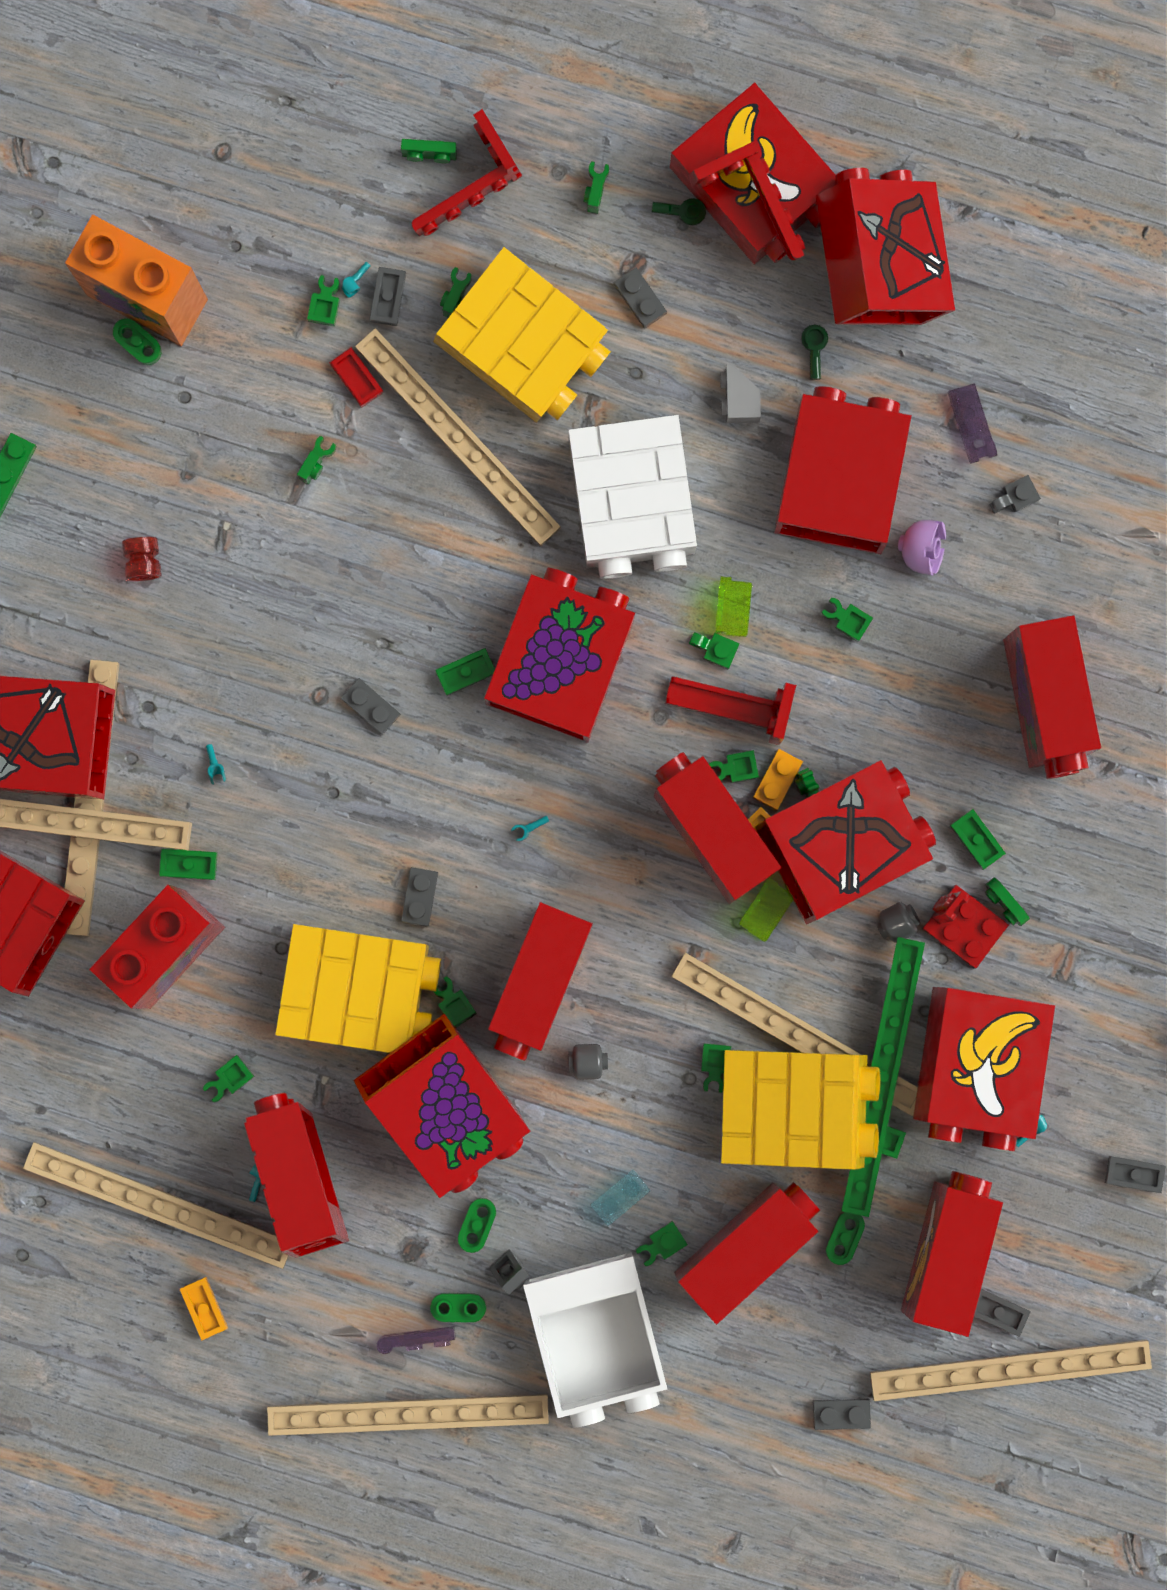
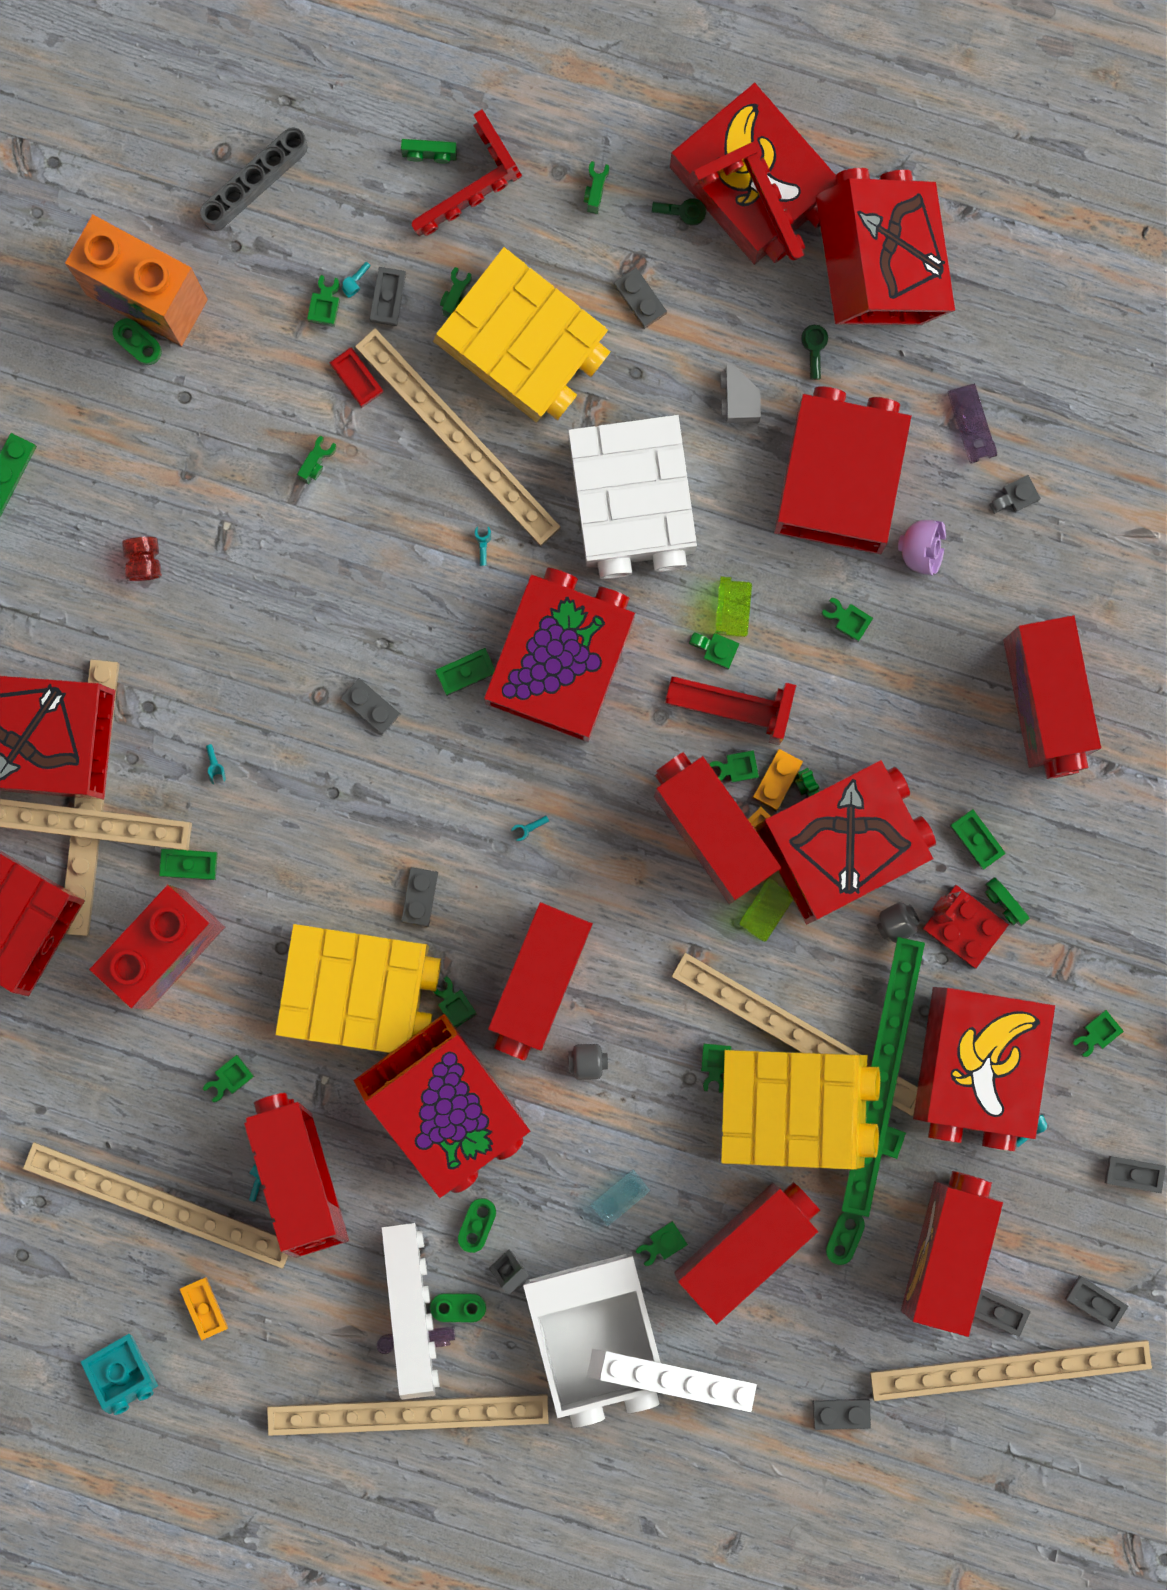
none -> teal plate [81,1334,158,1415]
none -> dark grey beam [200,127,308,231]
none -> white brick [382,1223,440,1400]
none -> teal hand [475,526,491,566]
none -> white arch [587,1349,757,1412]
none -> dark grey plate [1065,1275,1128,1330]
none -> green plate [1071,1010,1124,1057]

